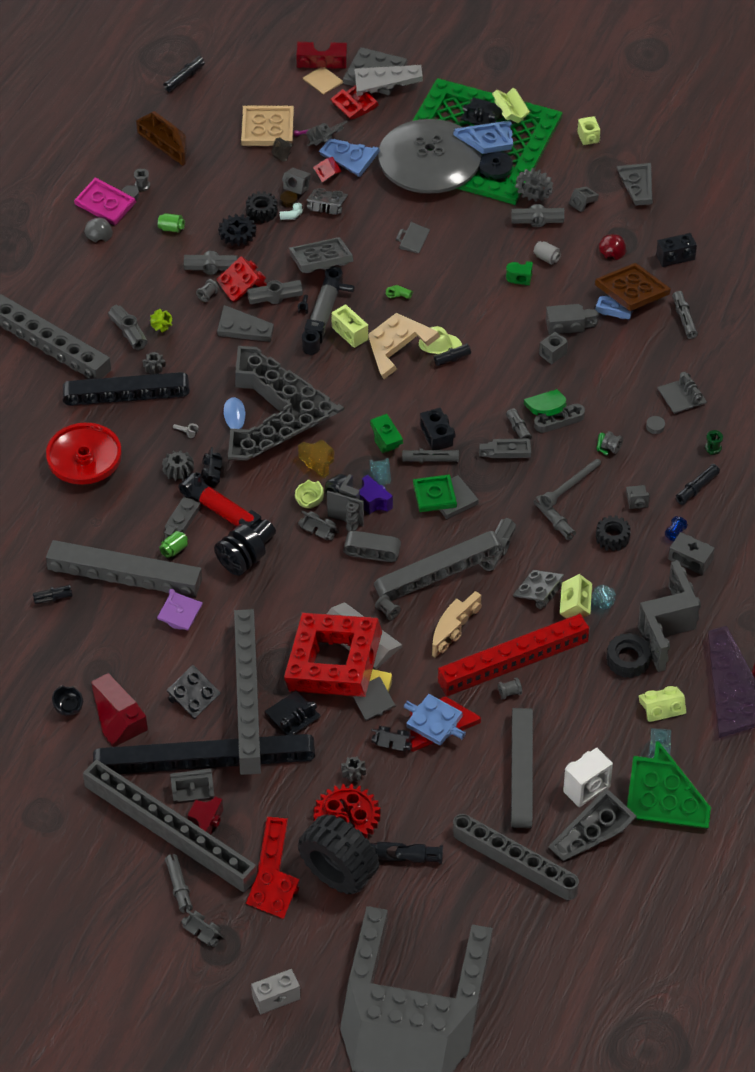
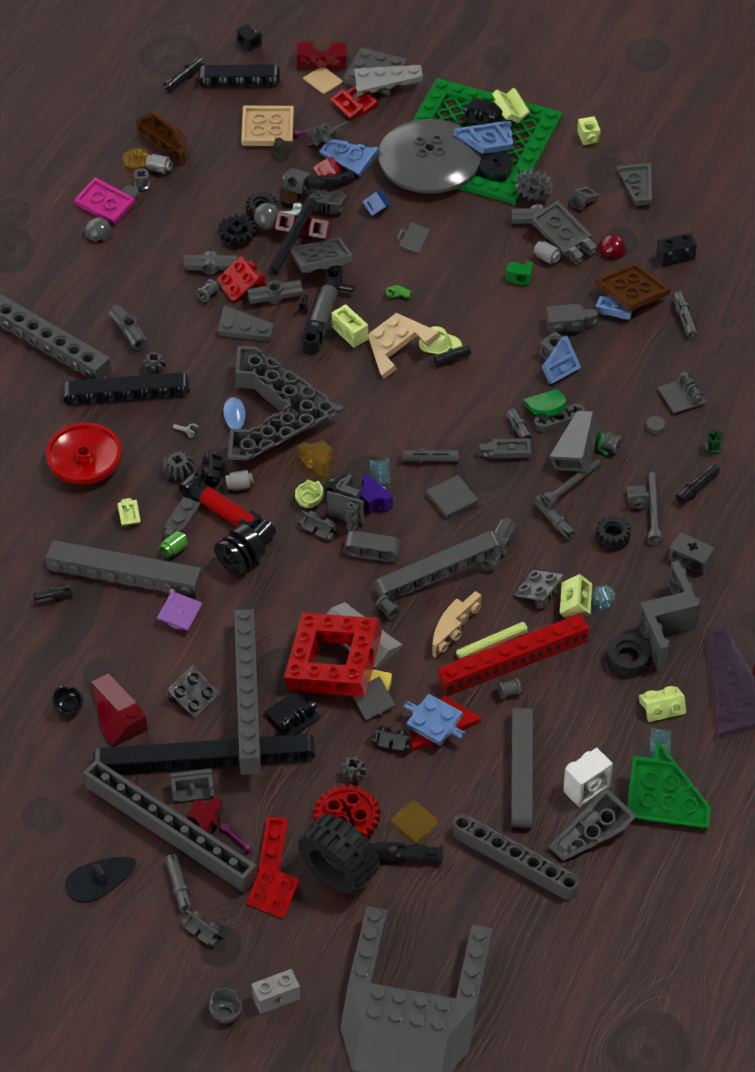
lime gear [150,309,172,332] -> none
bright green brick [158,213,185,232] -> none
green brick [370,414,403,453] -> none
green tile [413,474,457,512] -> none
black brick [420,407,456,450] -> none
clear blue bush [665,516,688,541] -> none
none -> black shield [65,857,136,903]
none -> yellowish green bracket [117,498,141,526]
none -> clear yellow gear [122,148,149,169]
none -> light grey brick [145,154,172,174]
none -> black beam [198,64,280,88]
none -> dark grey hair [209,988,242,1023]
none -> magenta hinge [221,824,252,853]
none -> light grey brick [225,470,254,491]
none -> black brick [237,24,262,52]
none -> dark grey hair [254,203,280,231]
none -> black axle [269,198,317,273]
none -> arch [275,212,333,239]
none -> black pin [305,171,355,190]
none -> blue panel [362,190,390,216]
none -> clear yellow piece [390,800,440,844]
none -> yellowish green axle [456,622,528,660]
none -> dark grey tile [530,200,597,265]
none -> medium blue wing [542,336,581,384]
none -> dark grey slope [549,411,599,472]
none -> dark grey piece [648,472,663,545]

